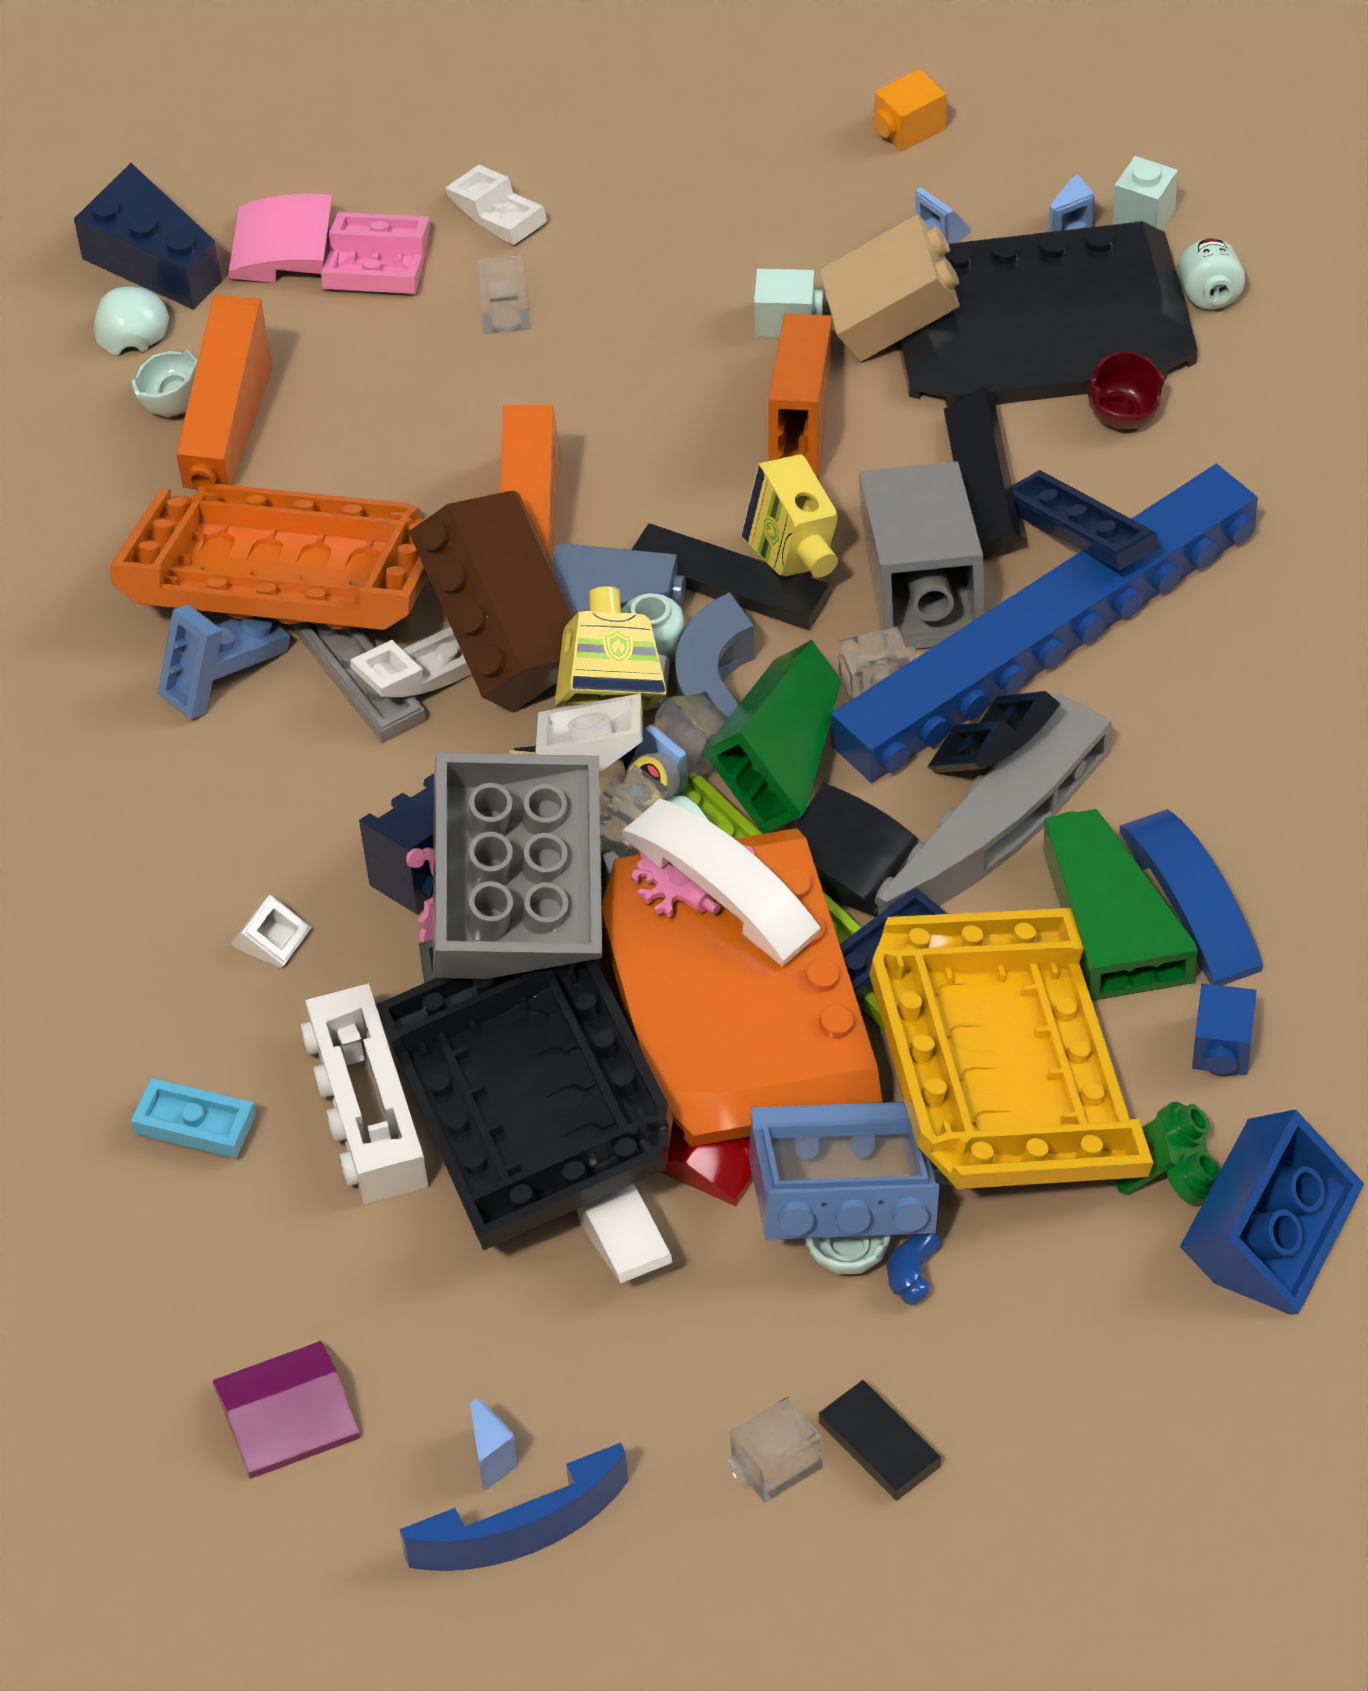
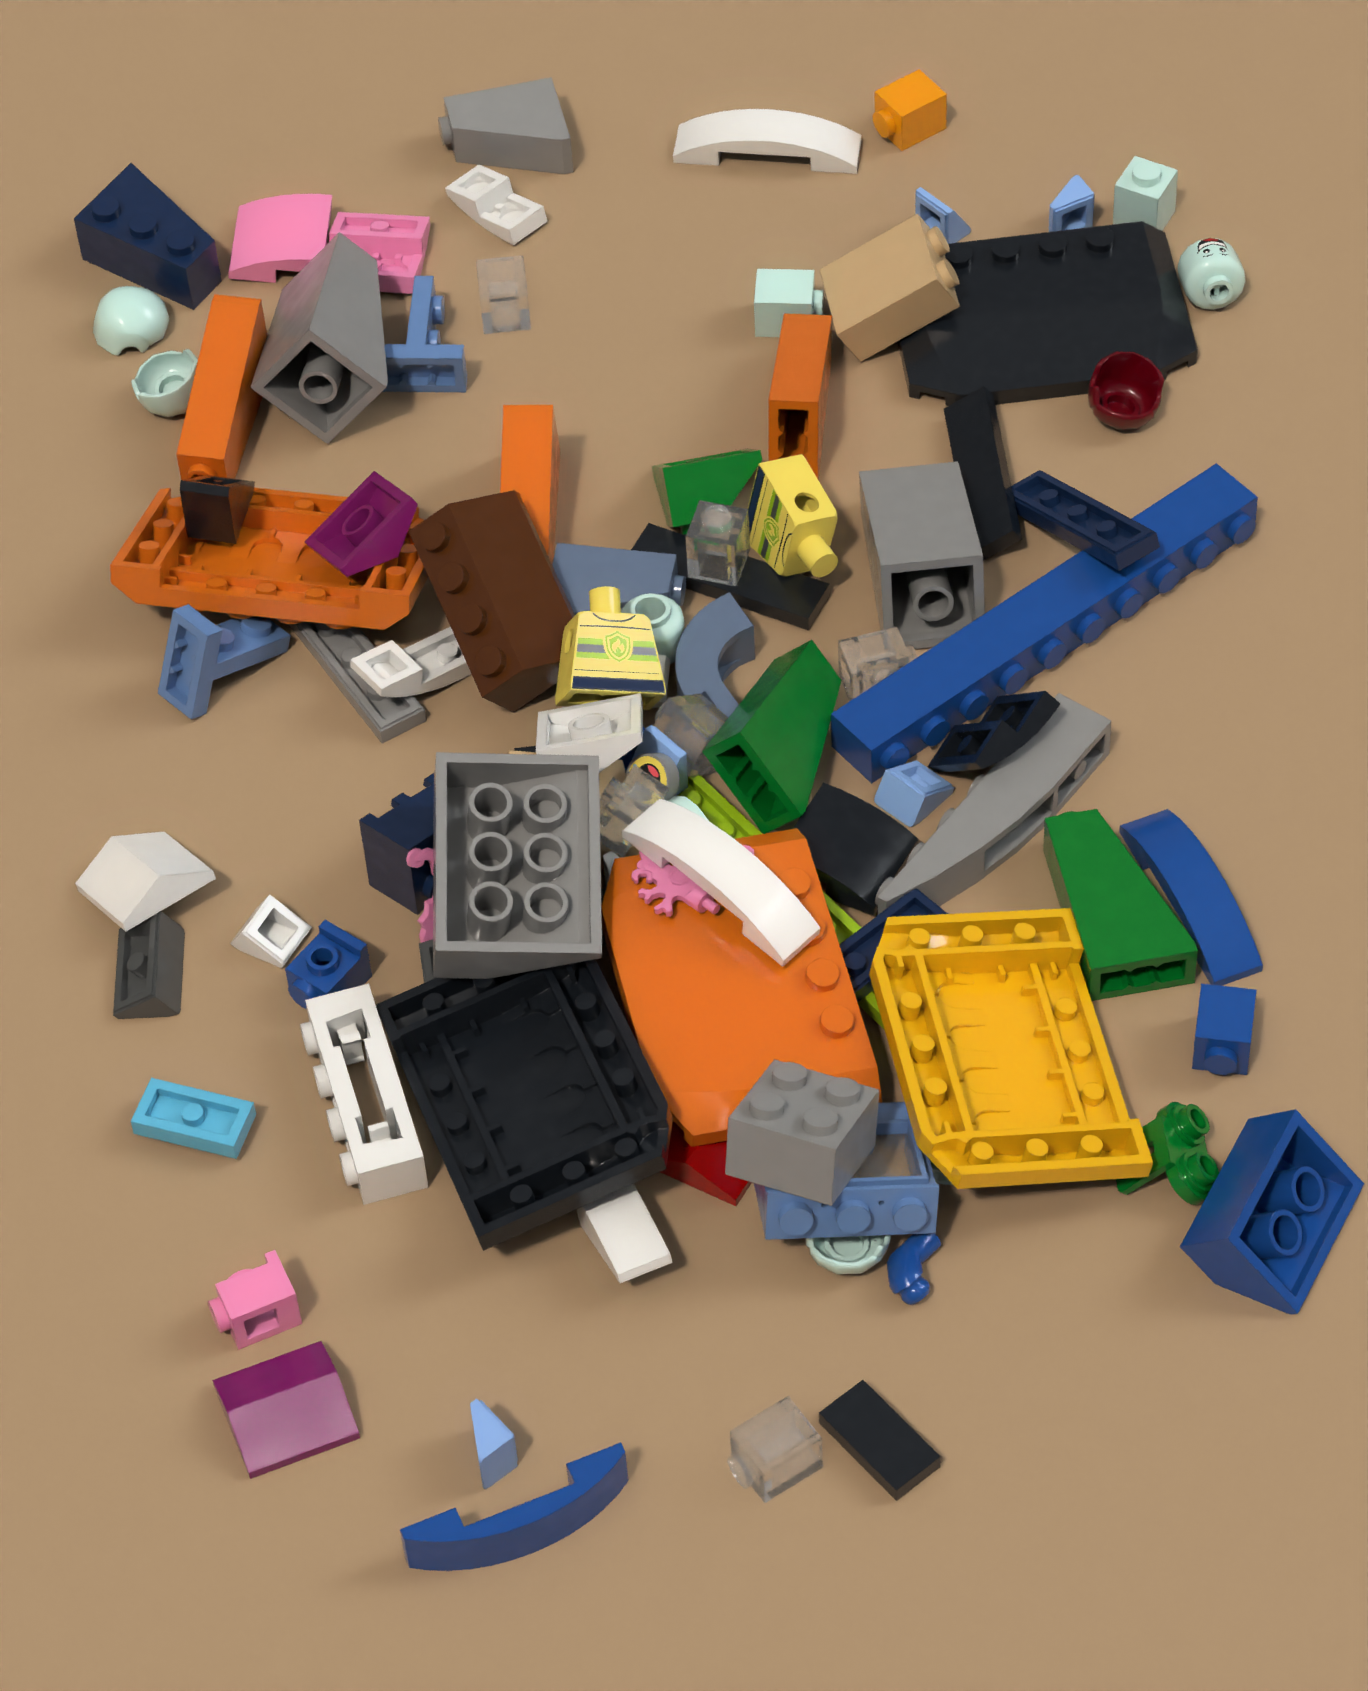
none -> white slope [75,831,216,931]
none -> dark grey slope [113,911,185,1019]
none -> black slope [180,475,255,544]
none -> bright pink brick [208,1250,302,1350]
none -> light grey slope [250,232,388,444]
none -> blue brick [285,919,372,1009]
none -> magenta slope [304,471,418,577]
none -> medium blue bracket [382,276,468,392]
none -> light grey slope [438,77,573,174]
none -> green slope [652,448,762,535]
none -> white slope [673,109,862,174]
none -> clear brick [686,500,750,586]
none -> light grey brick [725,1059,880,1206]
none -> light blue slope [874,760,955,827]

